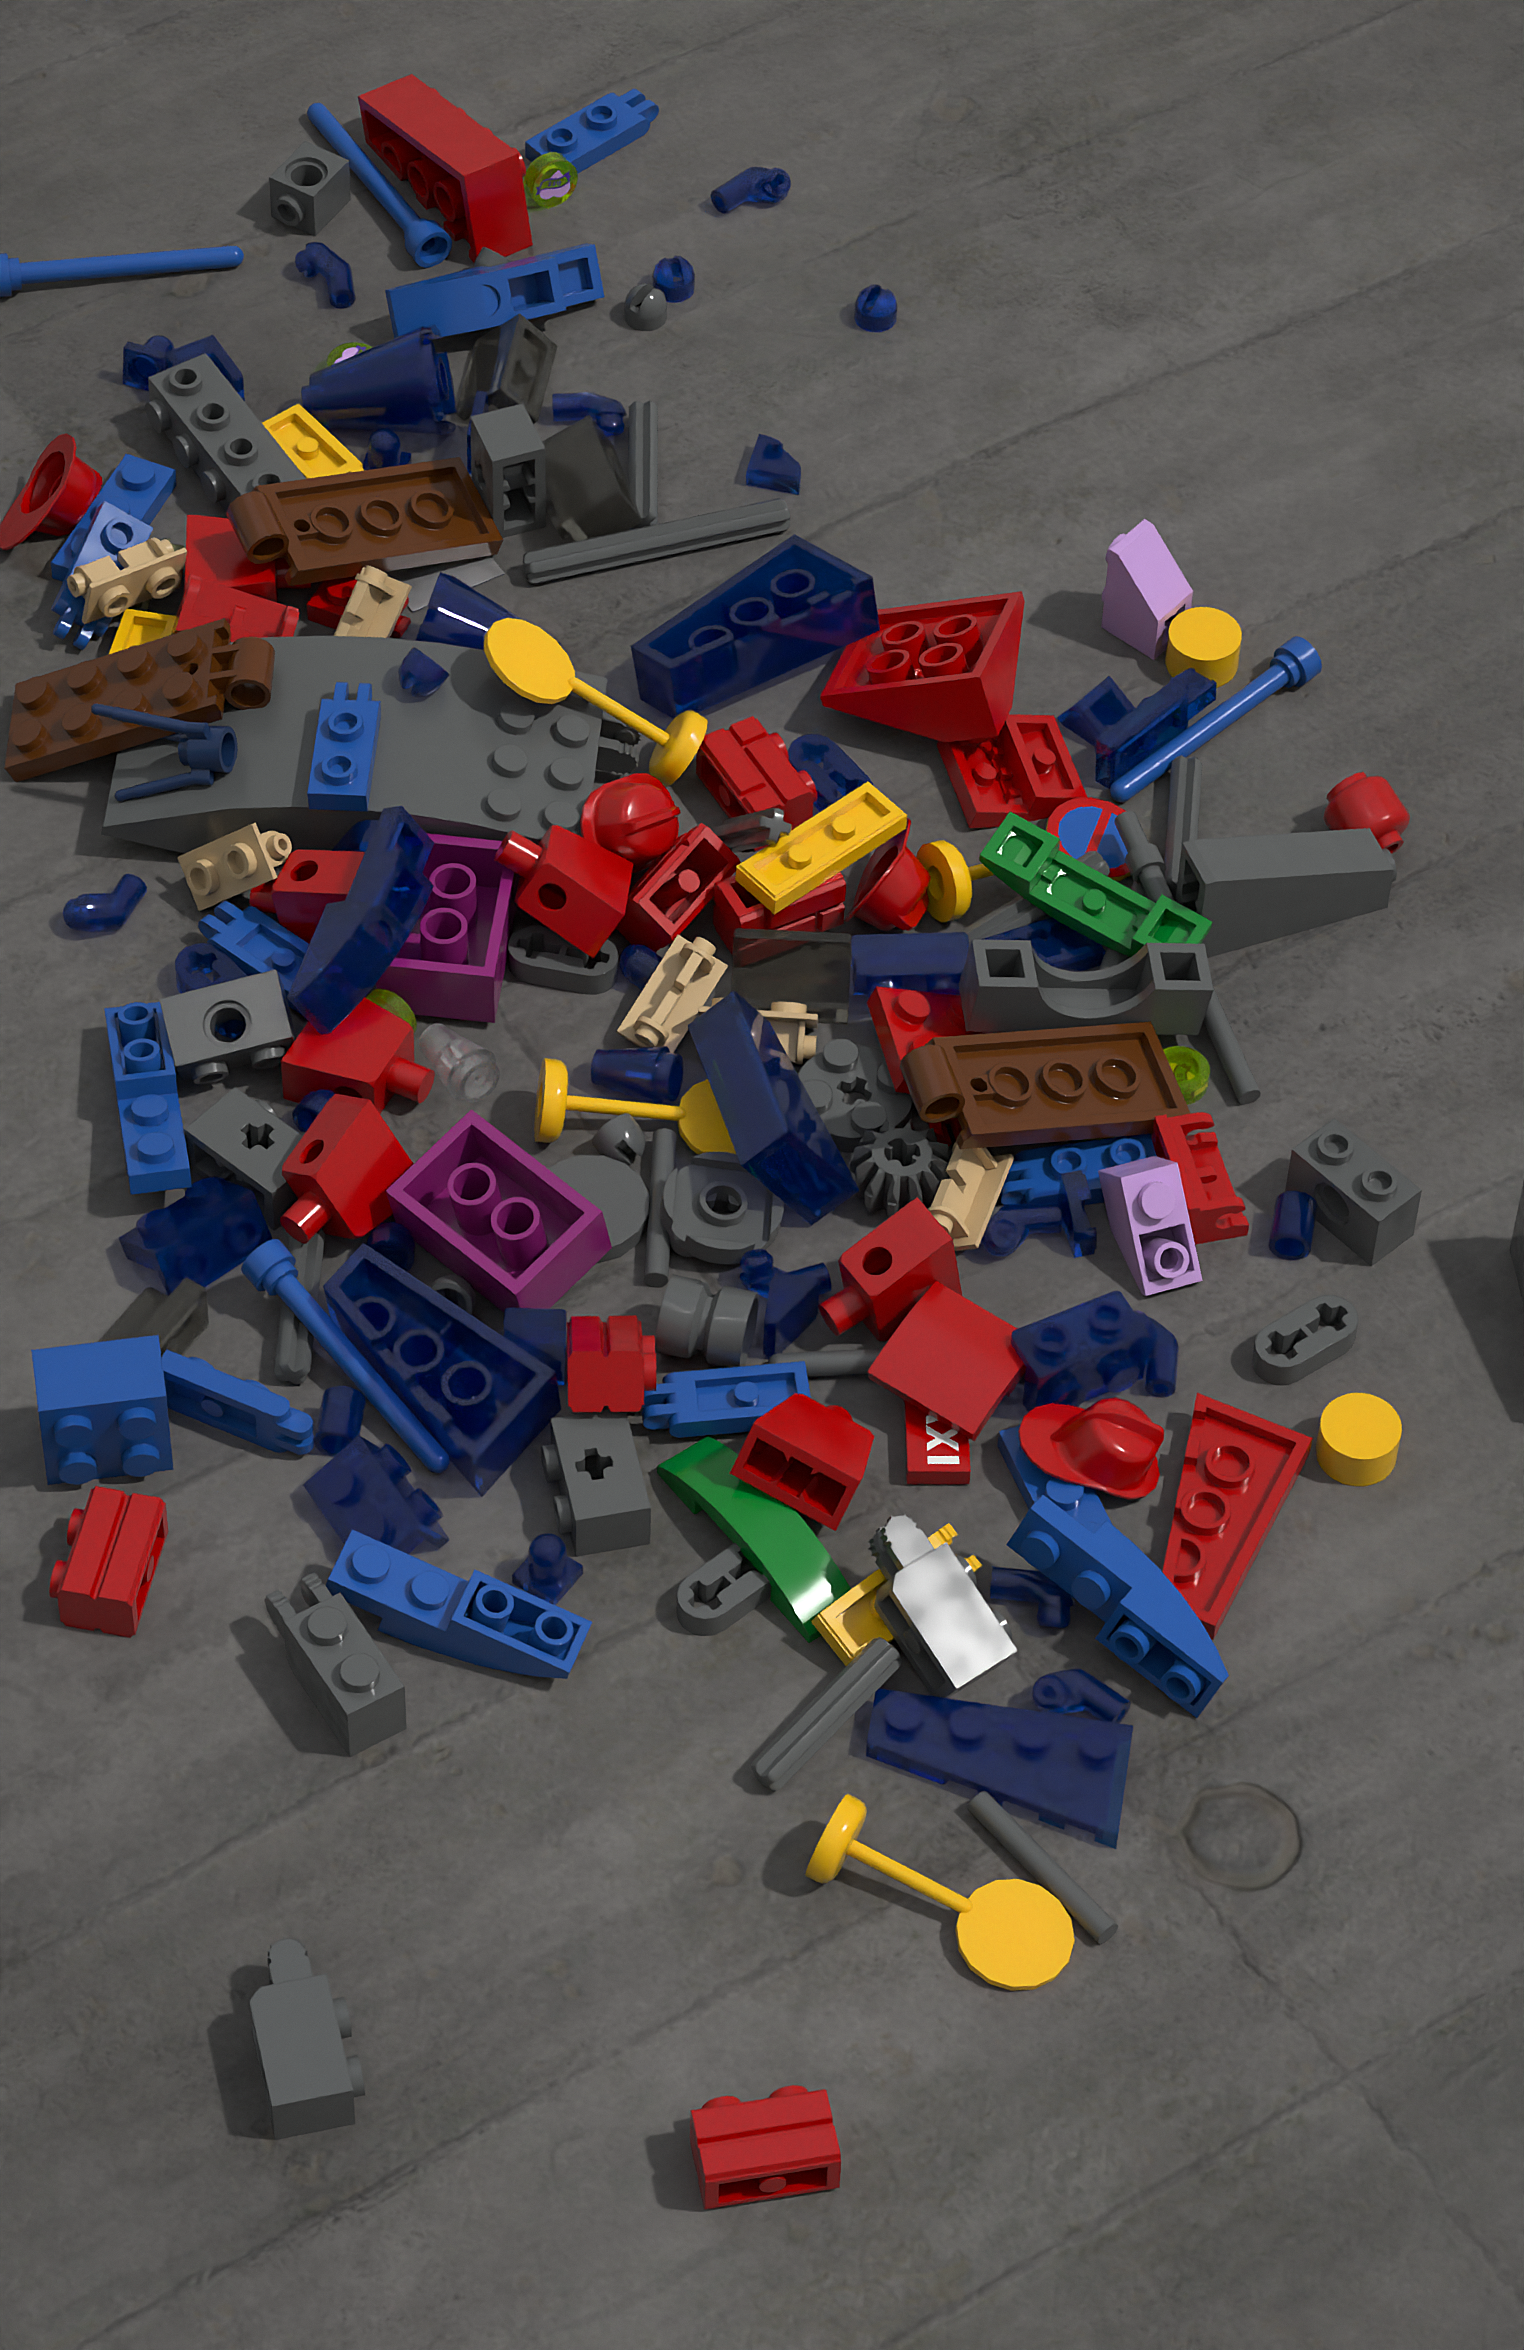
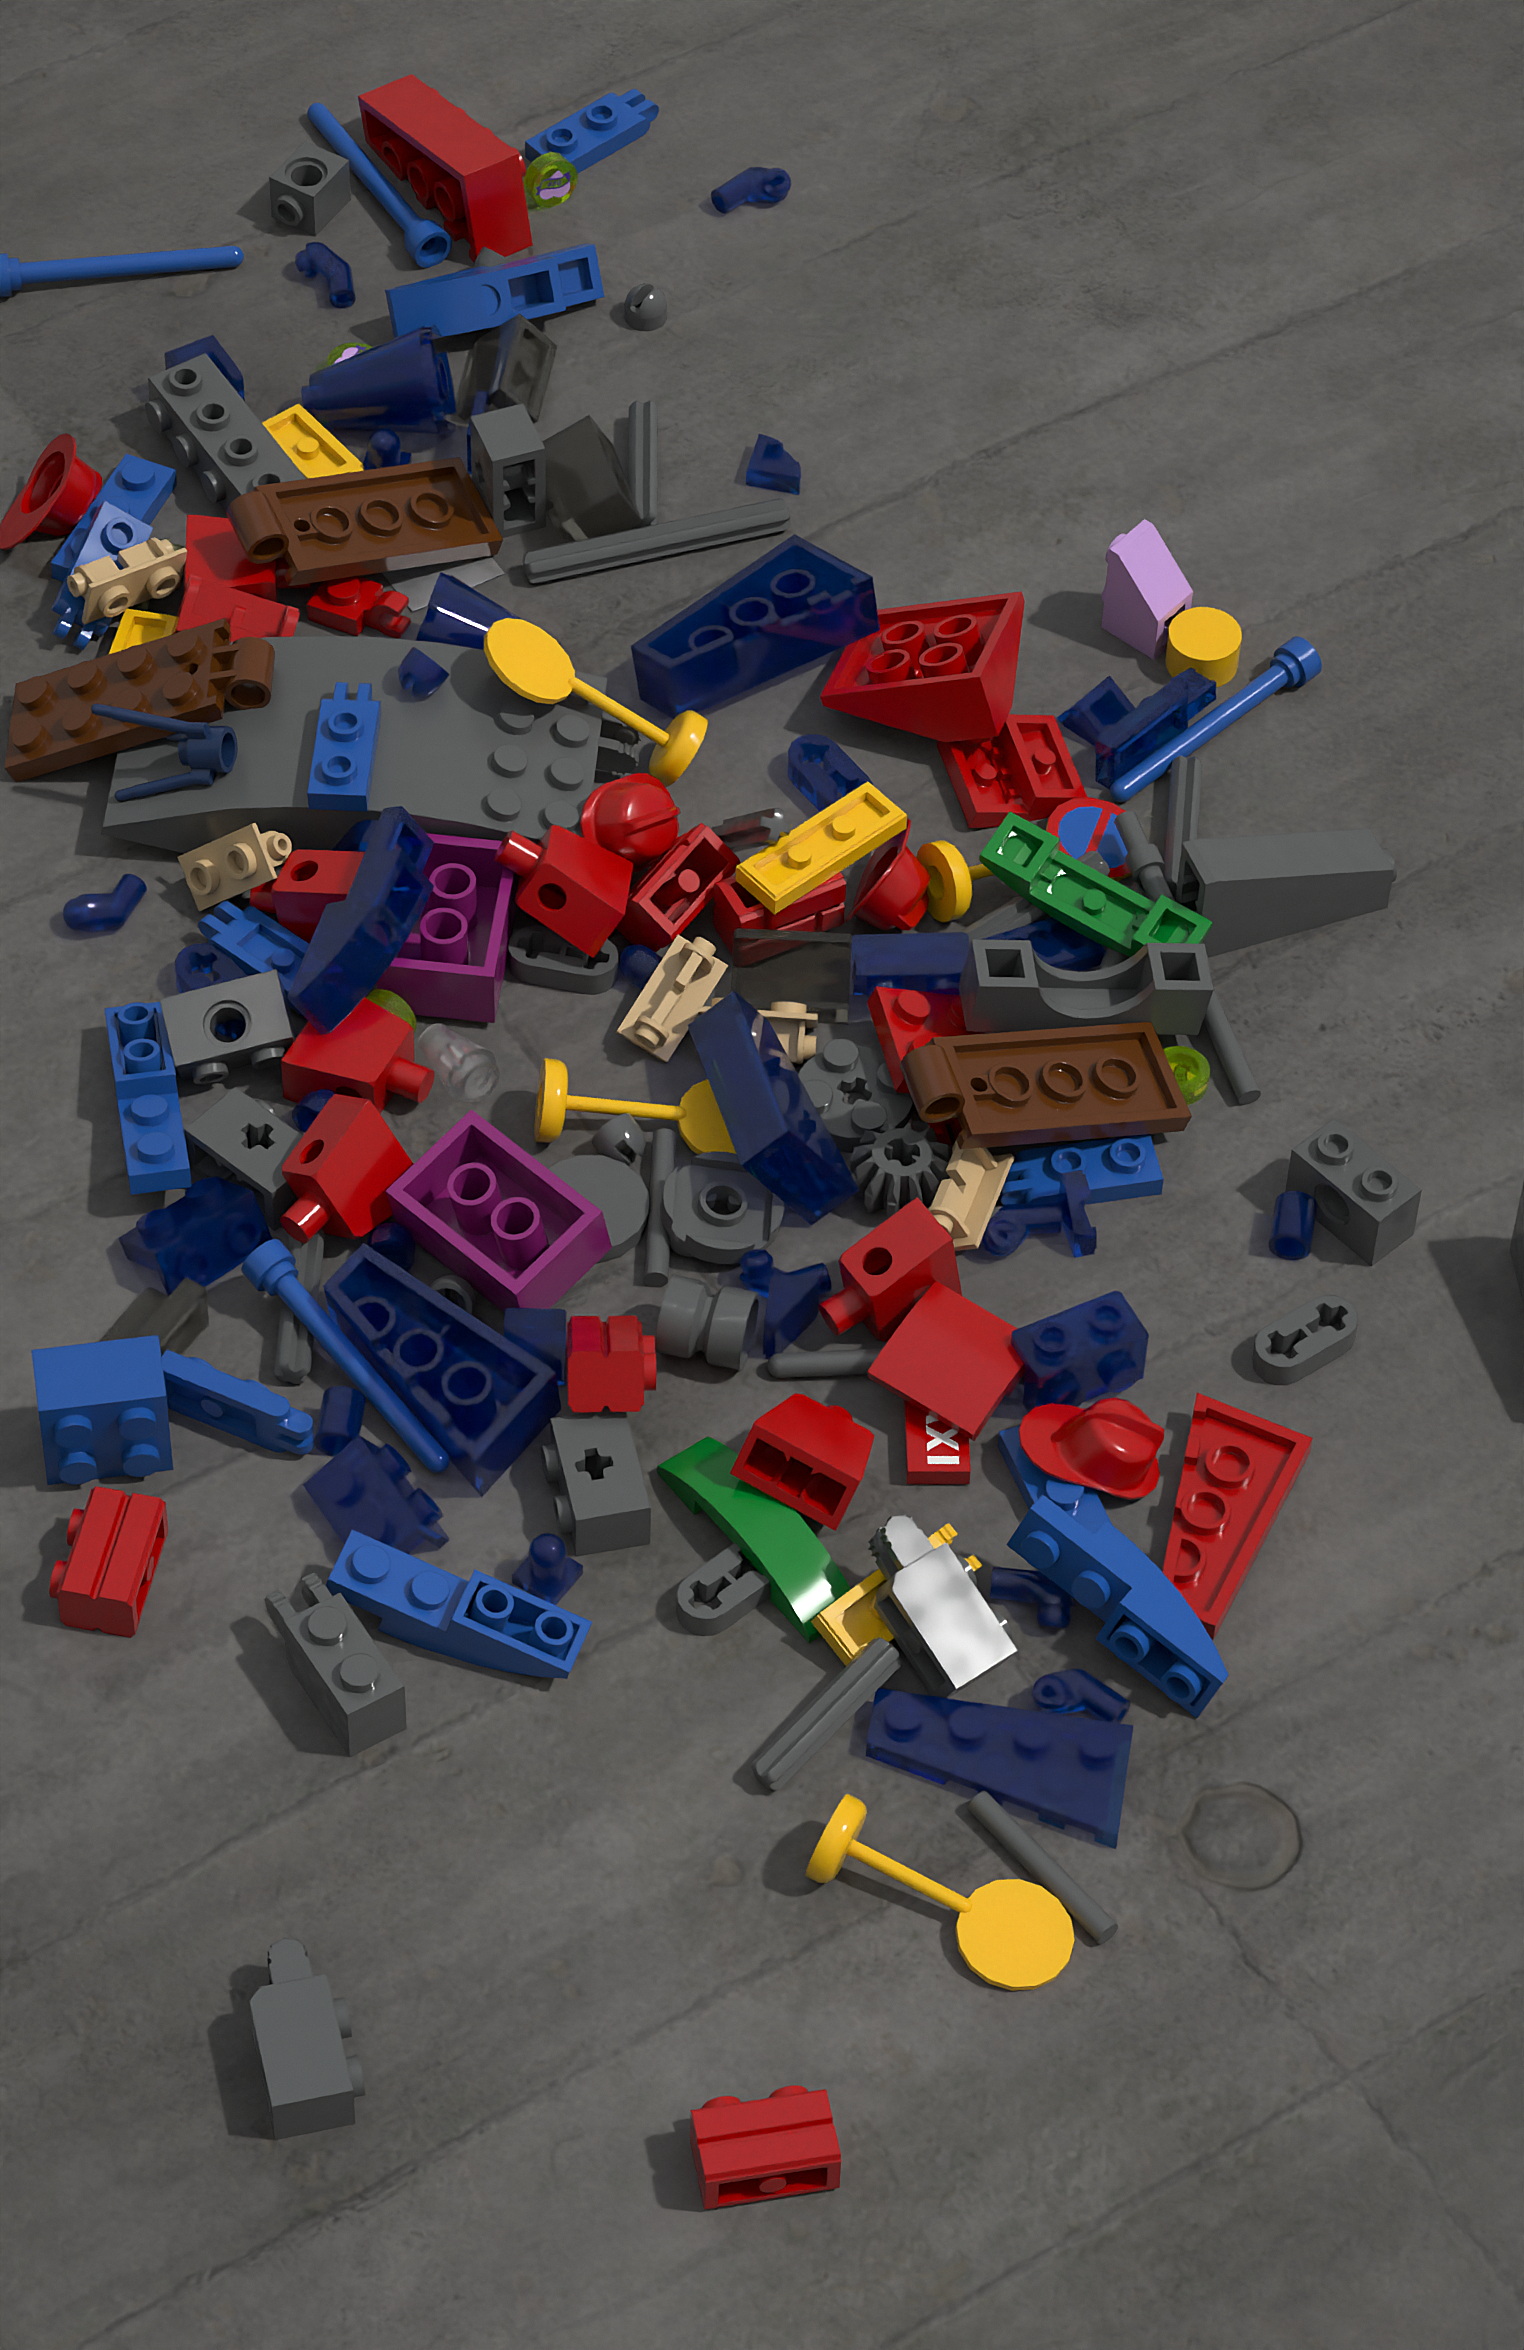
clear blue piece [123,335,175,391] -> none
tan hinge [333,565,412,638] -> none
clear blue arm [552,392,627,437] -> none
clear blue cone [591,1046,684,1104] -> none
blue hinge [642,1361,811,1438] -> none
clear blue hinge [652,255,695,303] -> none
red brick [696,716,817,851] -> none
clear blue hinge [854,284,897,332] -> none
lavender slope [1098,1156,1203,1296] -> none
clear blue arm [1117,1310,1179,1398] -> none
red hinge [1152,1112,1249,1245] -> none
yellow piece [1316,1393,1402,1486] -> none
red head [1323,772,1410,854] -> none

